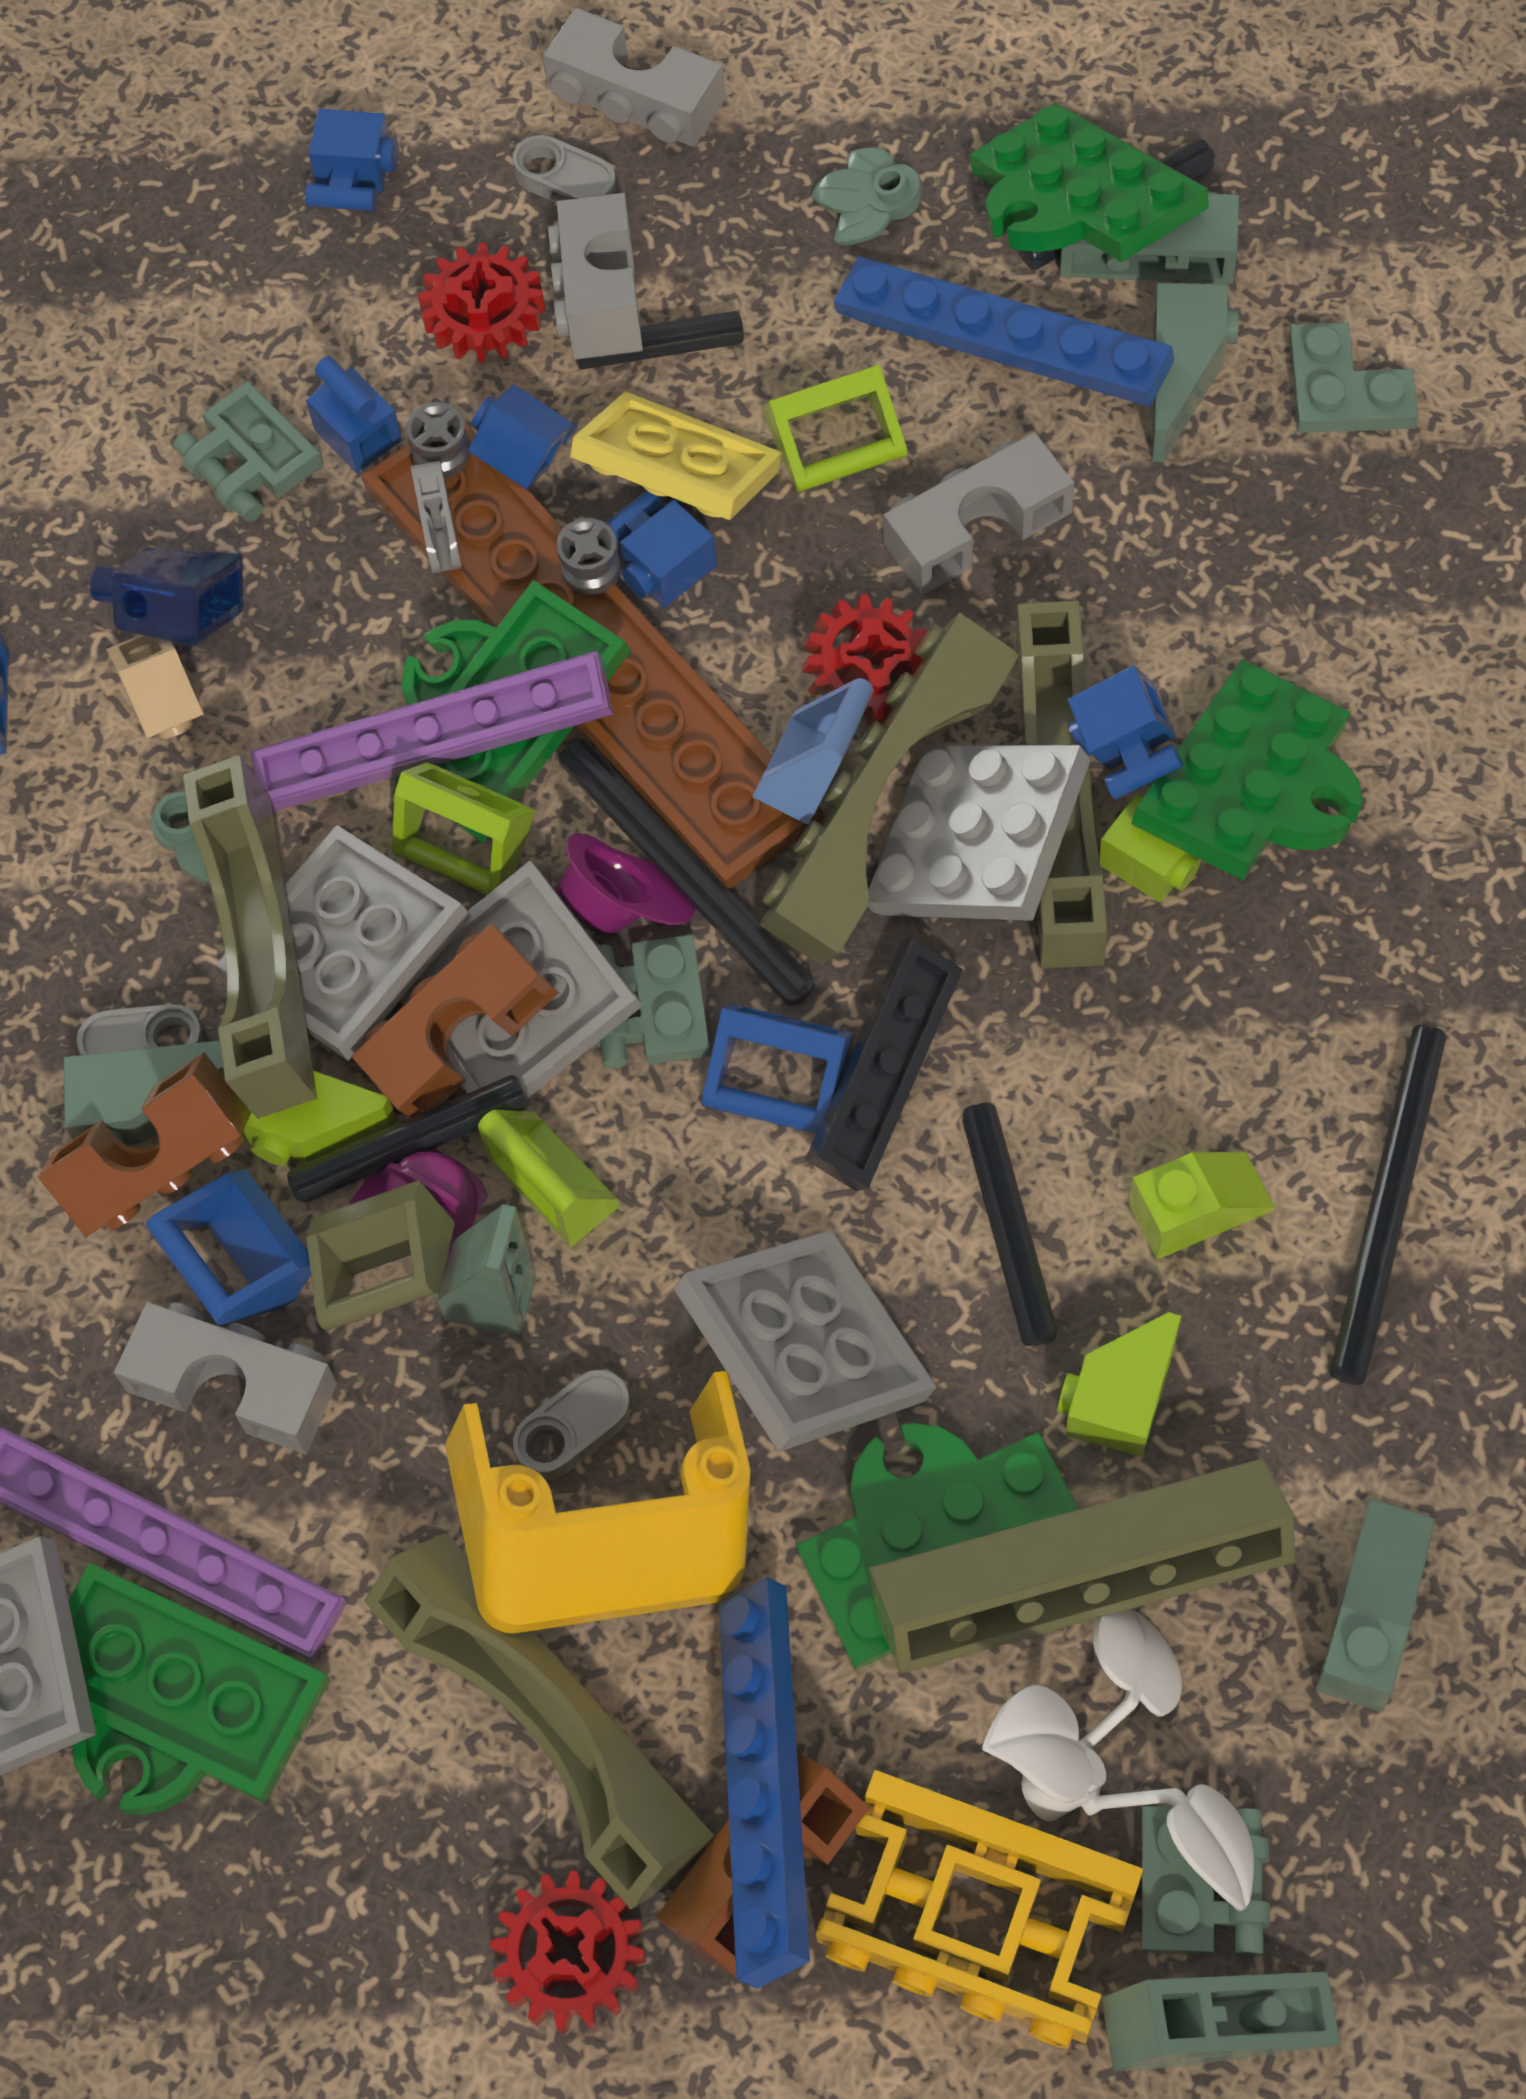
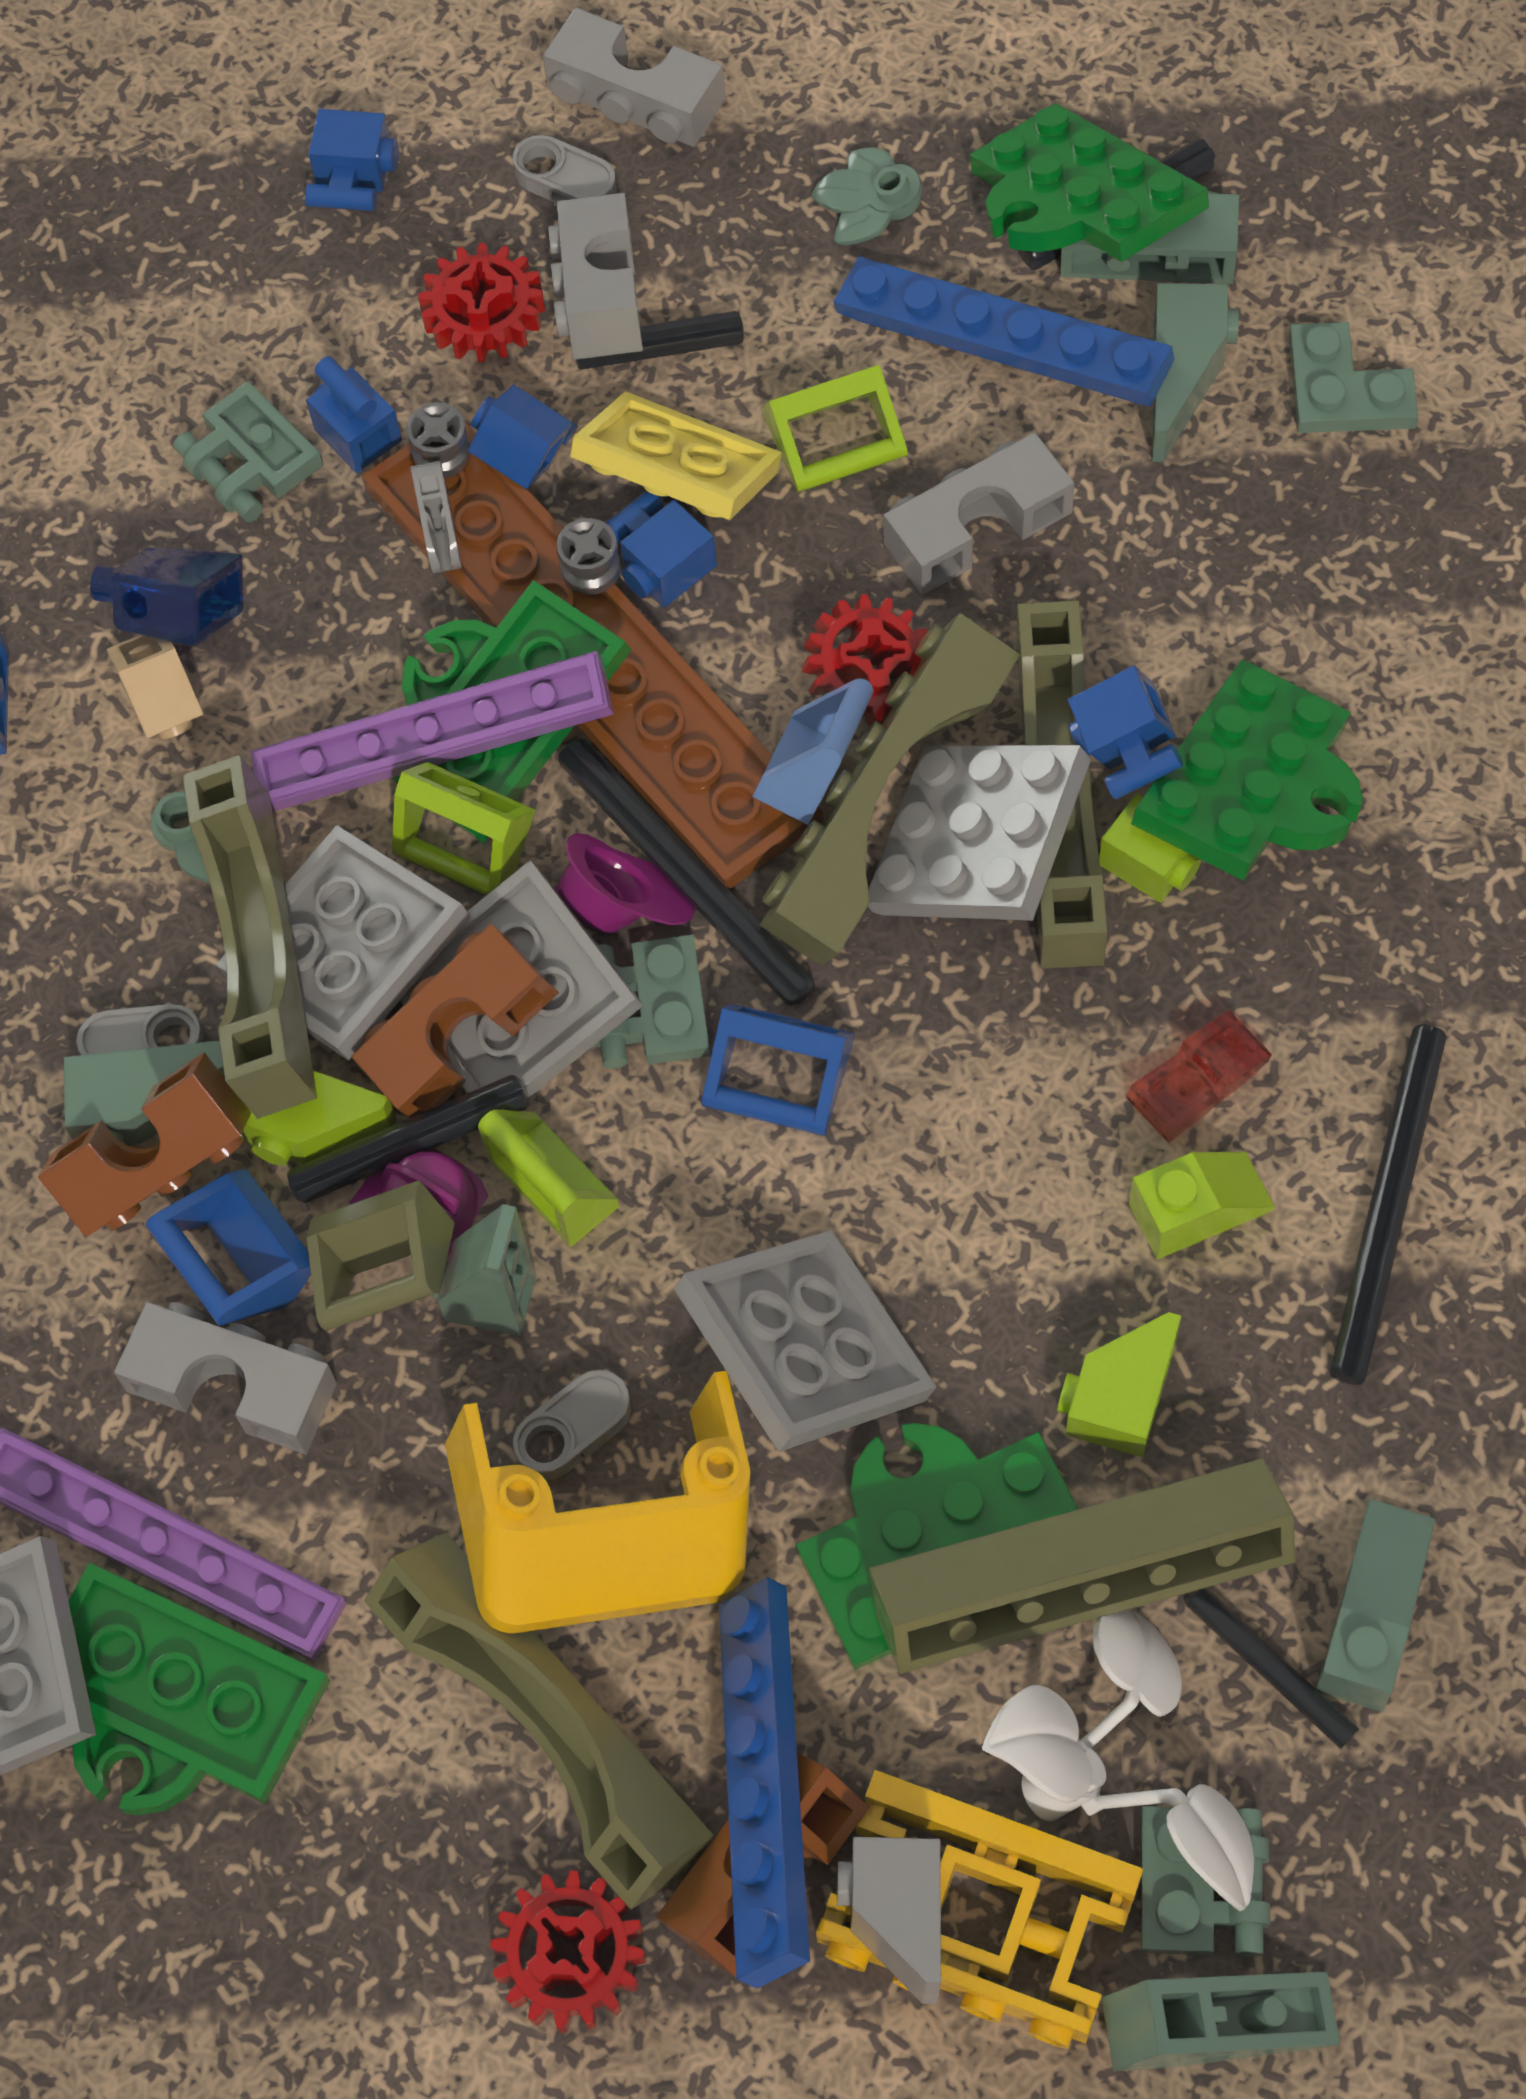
black plate [805,937,963,1191] -> none
black axle [962,1102,1057,1347] -> none
none -> light grey slope [837,1837,941,2004]
none -> clear red slope [1126,1010,1272,1143]
none -> black bar [1186,1588,1360,1749]

